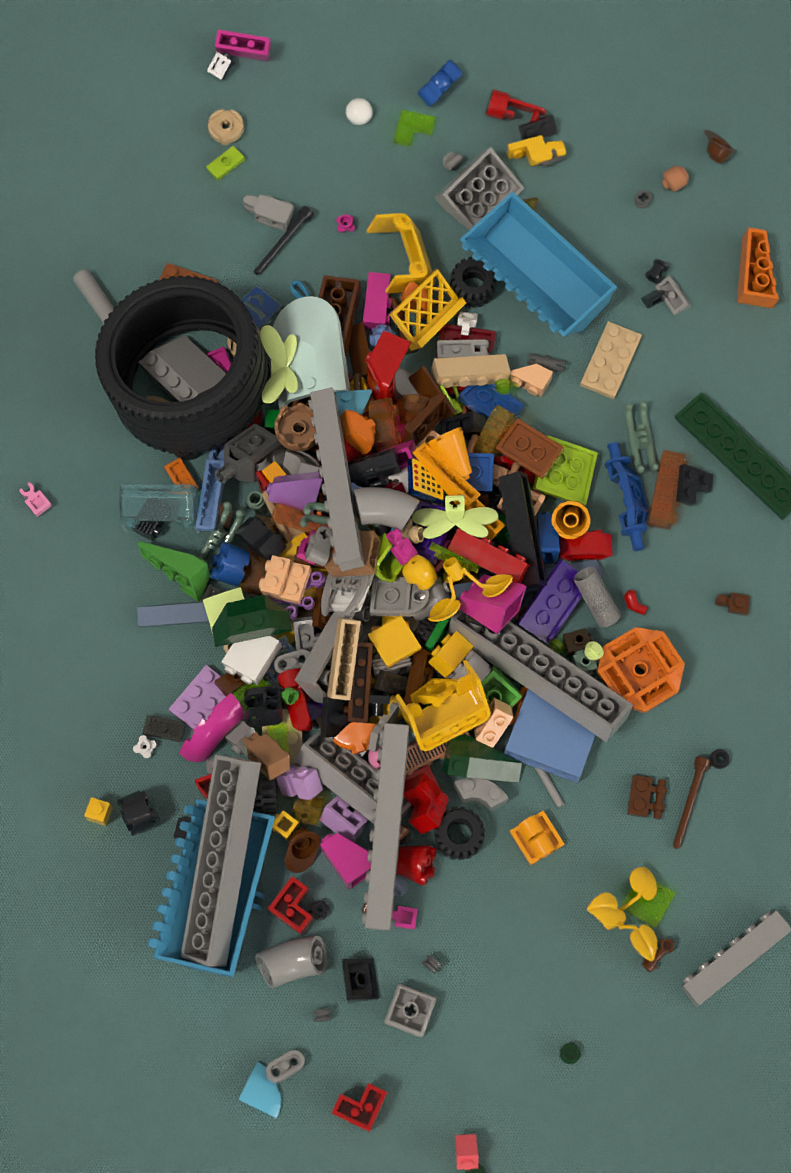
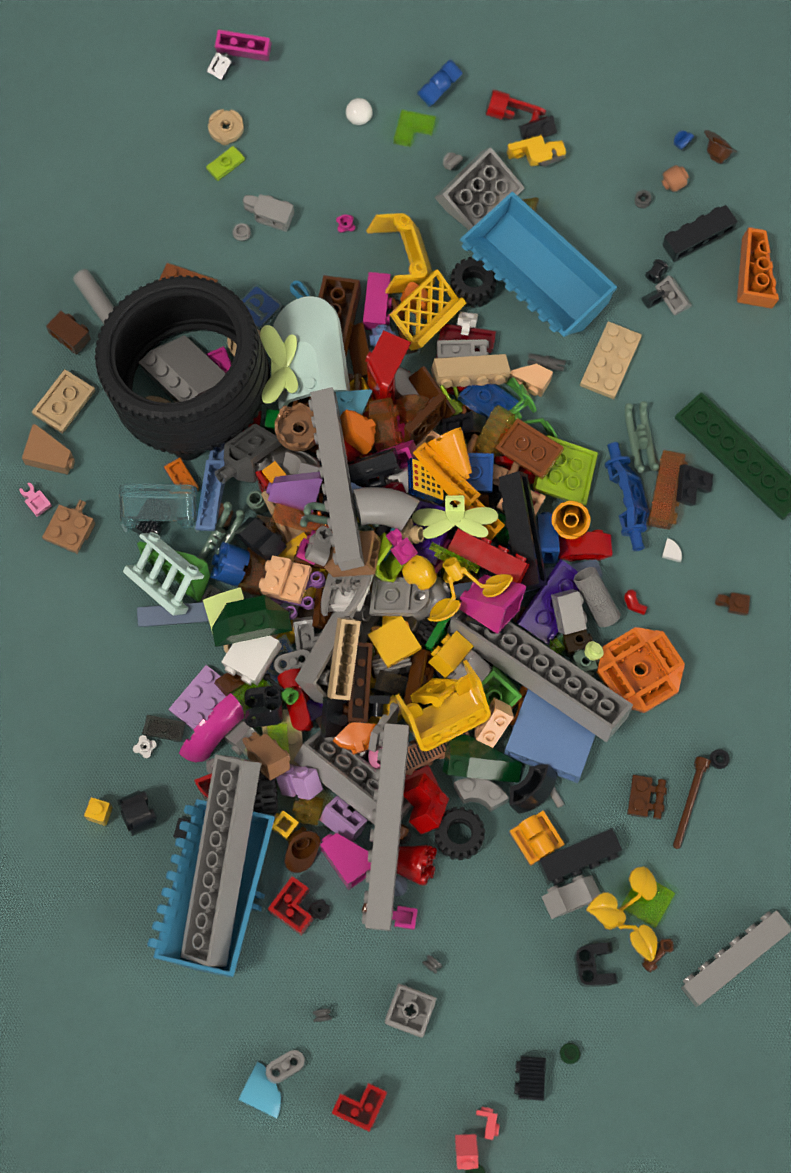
black piece [254,206,314,275] -> none
light grey brick [255,936,327,989] -> none
black slope [342,958,379,1004] -> none
clear neon green plate [495,379,513,395] -> none
none -> medium nougat slope [22,424,75,475]
none -> tan plate [32,369,96,434]
none -> medium nougat plate [42,500,95,554]
none -> reddish brown brick [46,311,91,355]
none -> light aqua fence [123,532,204,616]
none -> light grey plate [233,223,251,241]
none -> coral bracket [475,1107,500,1140]
none -> bright green plant [499,377,558,438]
none -> black brick [509,764,557,814]
none -> black brick [514,1056,546,1101]
none -> black brick [538,828,622,886]
none -> light grey brick [542,874,600,919]
none -> light grey brick [551,589,587,635]
none -> black piece [574,942,618,987]
none -> black brick [662,205,738,262]
none -> white tile [662,538,682,563]
none -> blue plate [674,130,694,150]

